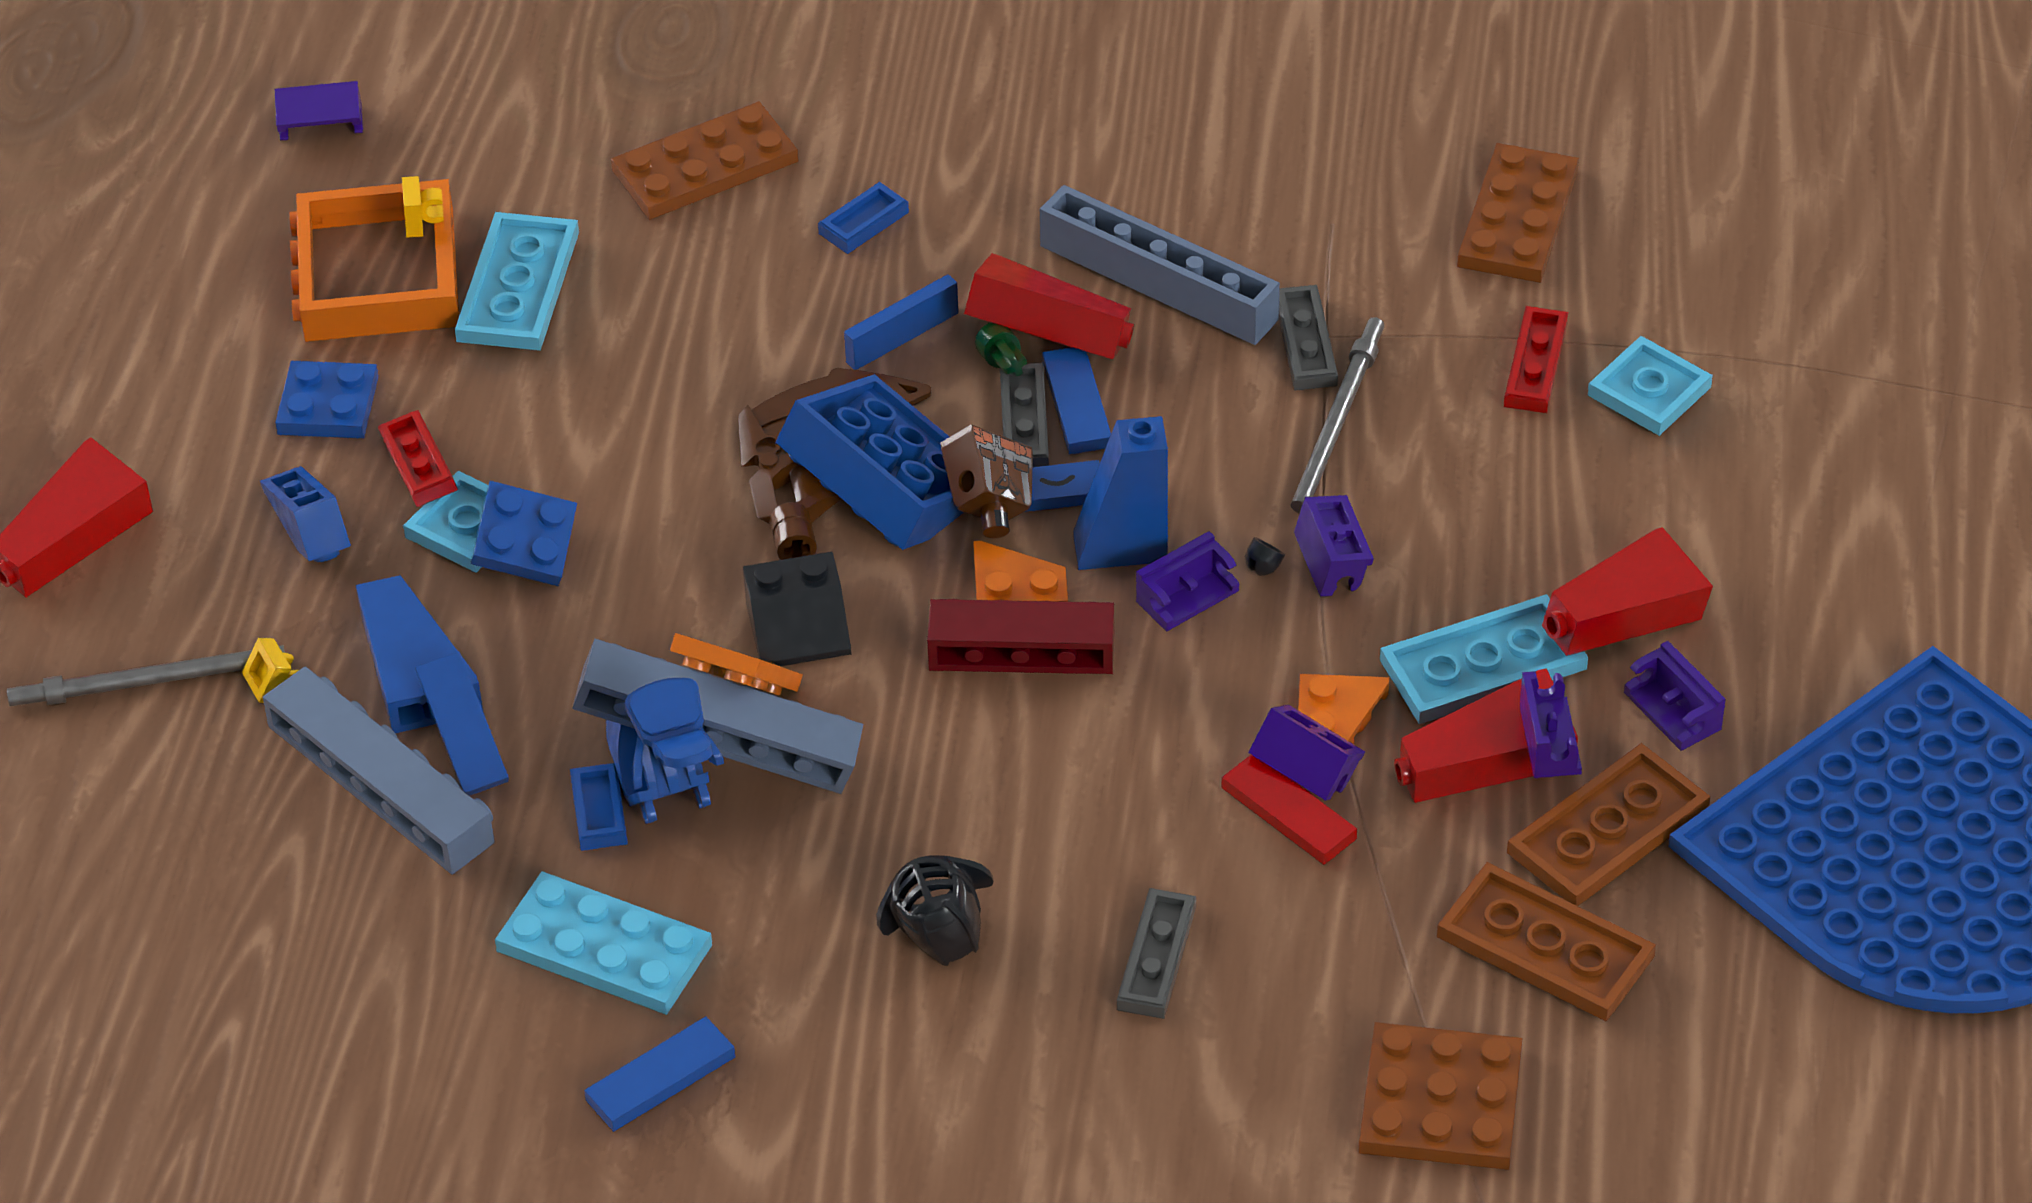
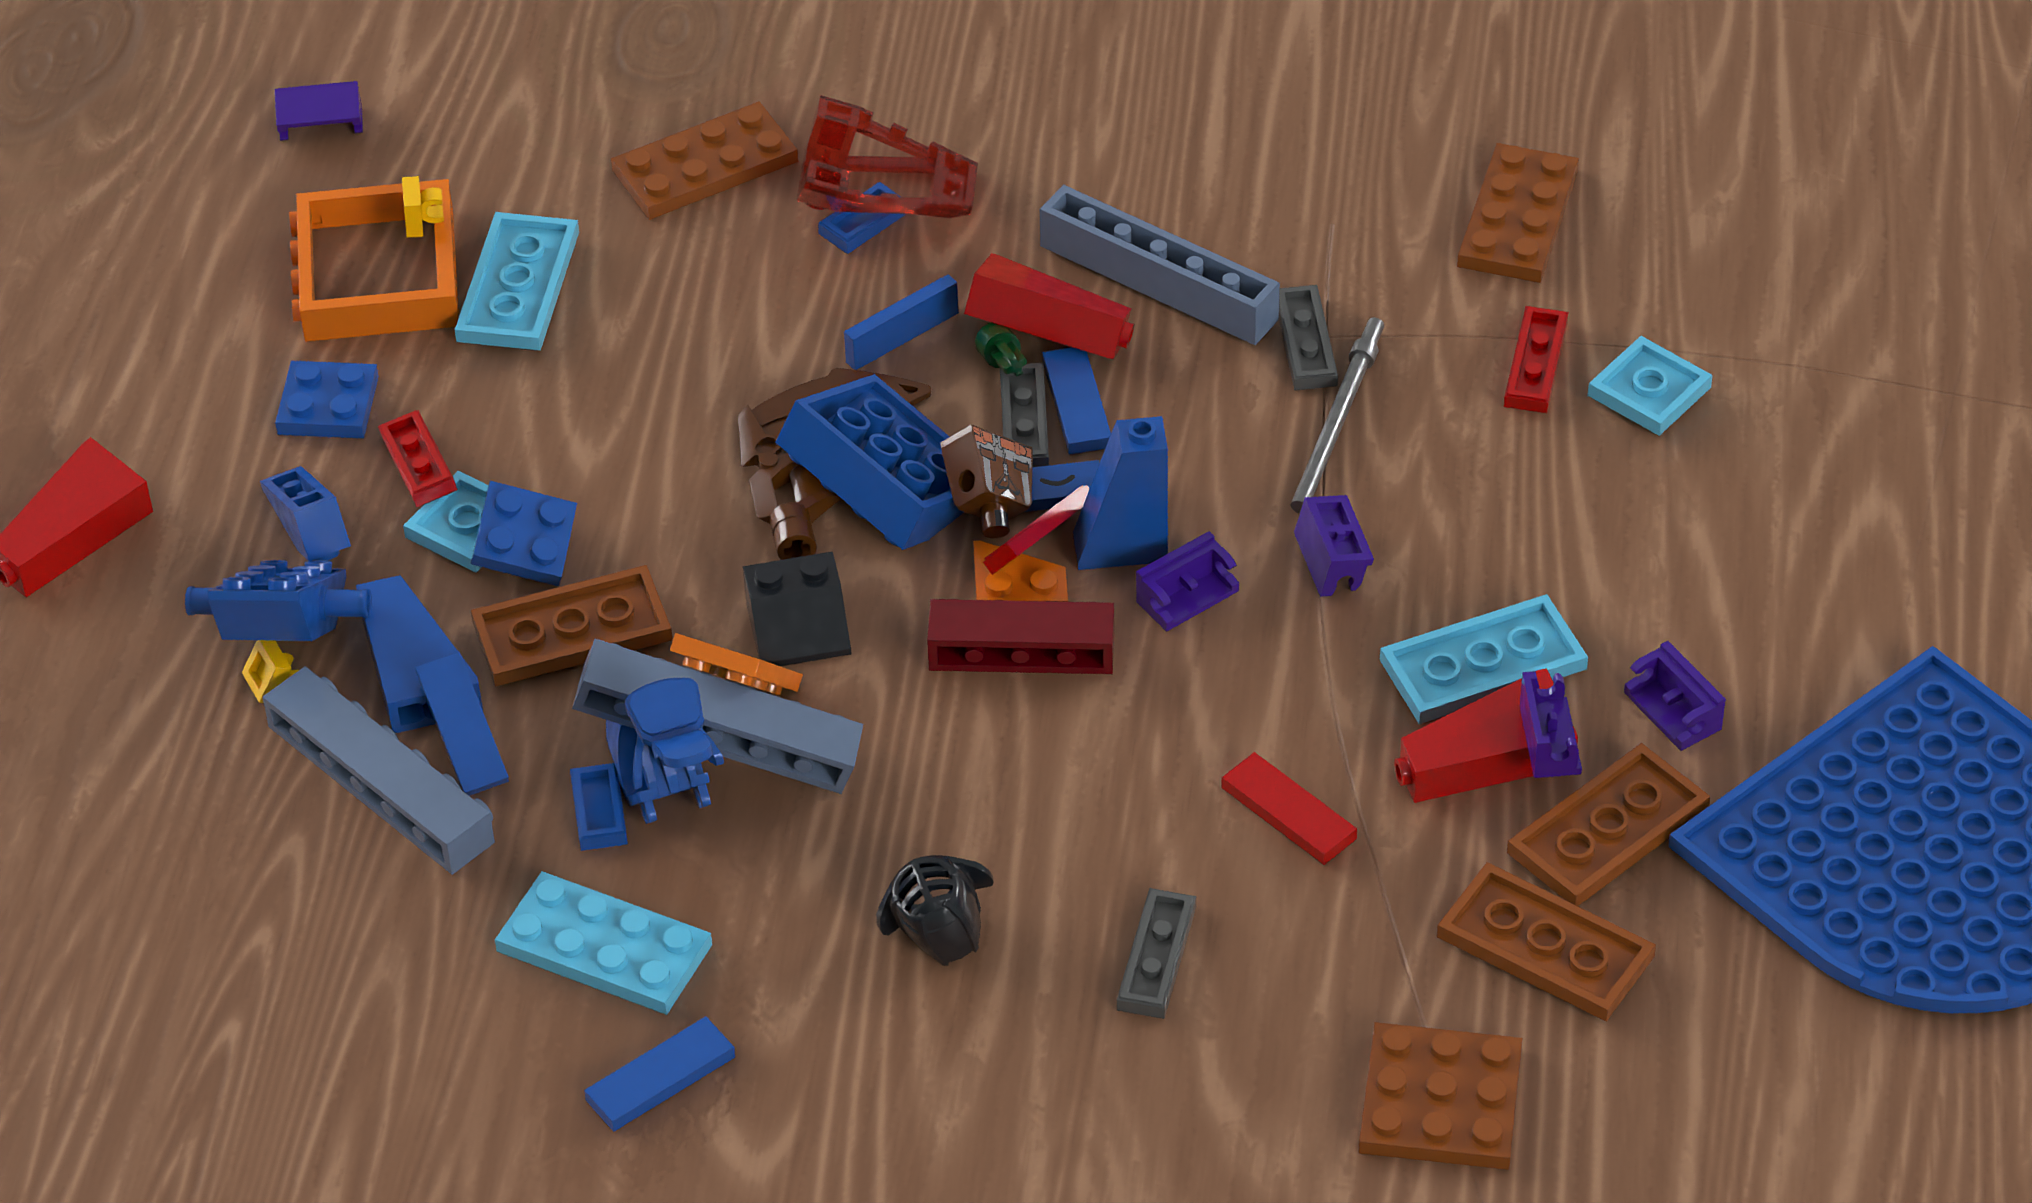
flat silver bar [7,645,285,707] -> none
black hinge [1245,537,1285,576] -> none
dark purple hinge [1248,705,1365,801] -> none
orange wing [1298,674,1389,744] -> none
red slope [1542,527,1713,656] -> none
none -> blue slope [185,560,372,641]
none -> dark orange plate [471,565,673,687]
none -> clear red windscreen [796,95,978,218]
none -> red tile [983,485,1089,575]

